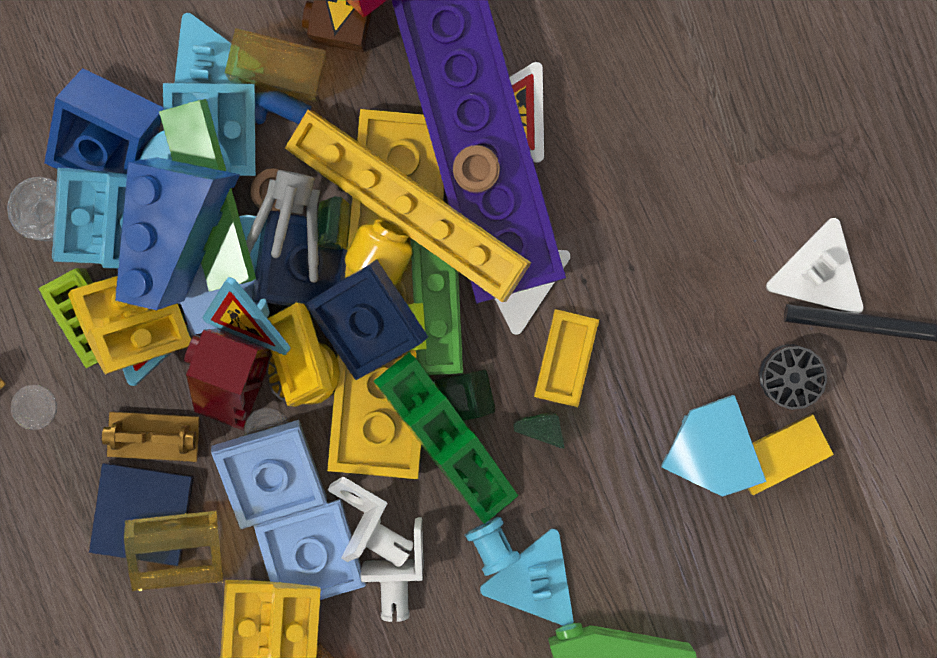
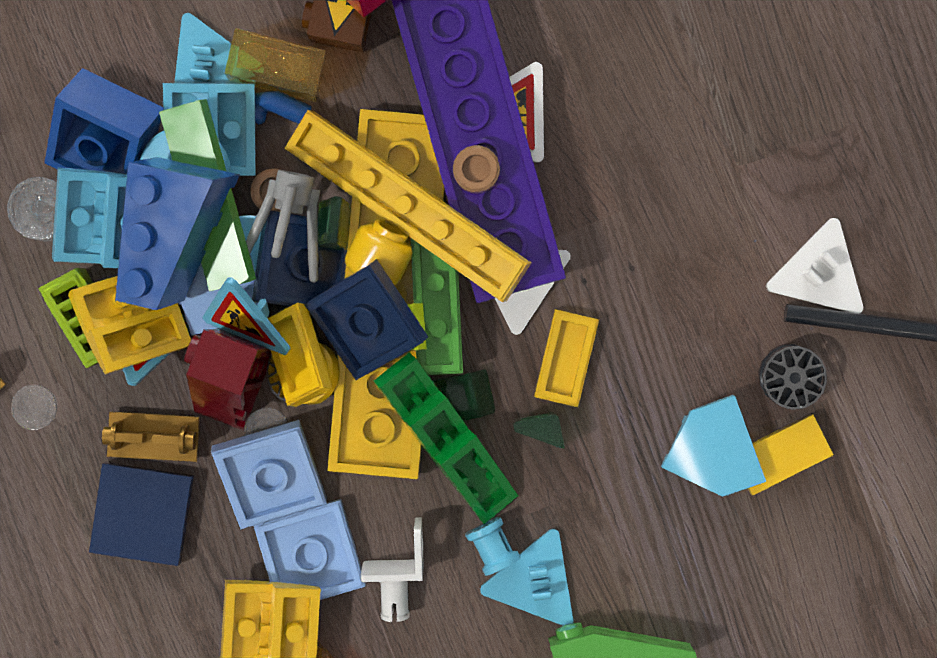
clear yellow tile [124,511,223,592] -> none
white bracket [328,477,413,567] -> none

